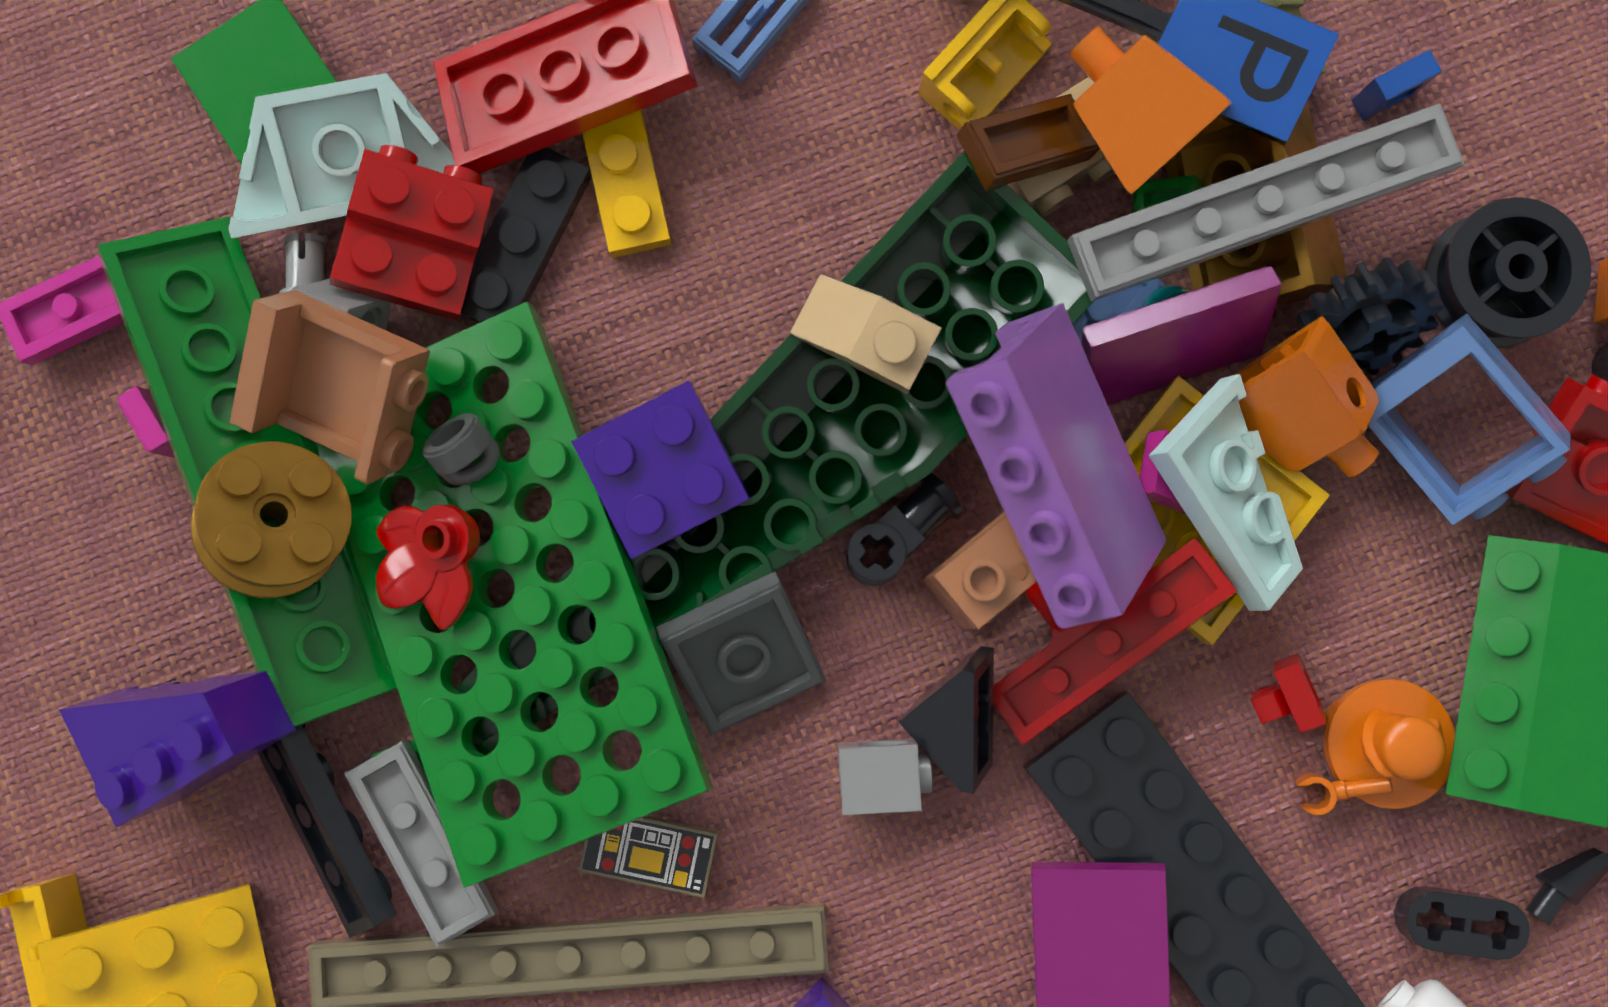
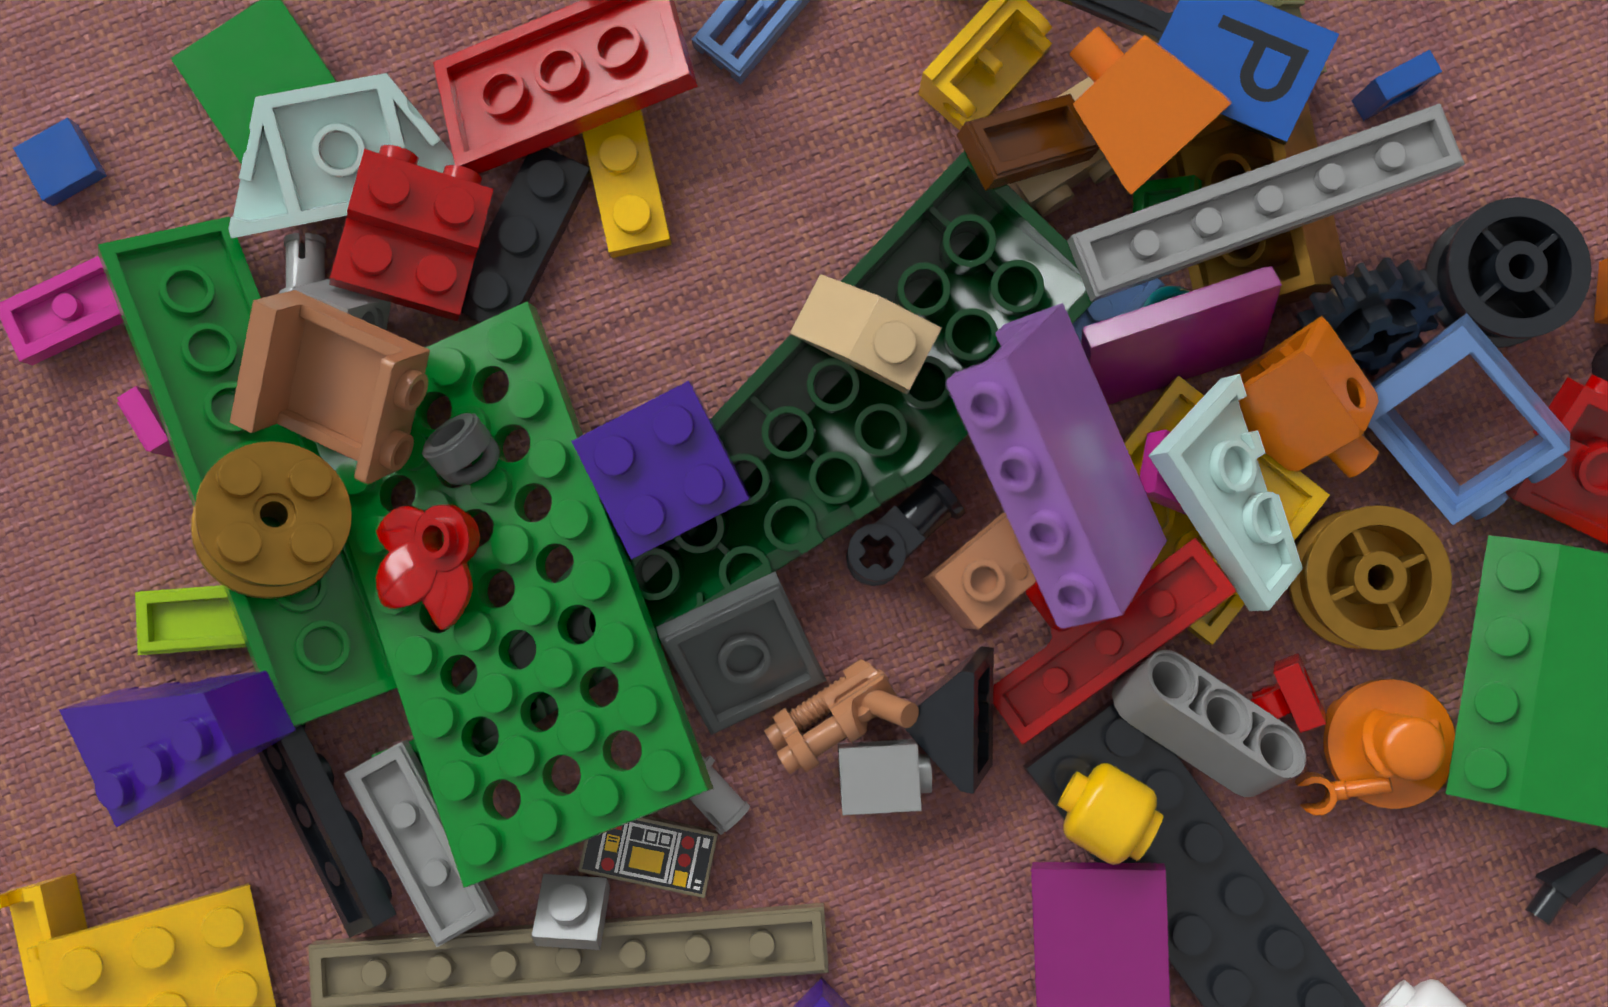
black beam [1394,886,1530,960] -> none
none -> blue tile [13,117,107,206]
none -> lime tile [135,585,246,655]
none -> light grey plate [531,874,610,950]
none -> light grey pin [689,755,750,835]
none -> nougat piece [764,659,919,774]
none -> yellow head [1057,763,1163,865]
none -> light grey beam [1112,650,1306,797]
none -> pearl gold wheel [1288,505,1452,650]

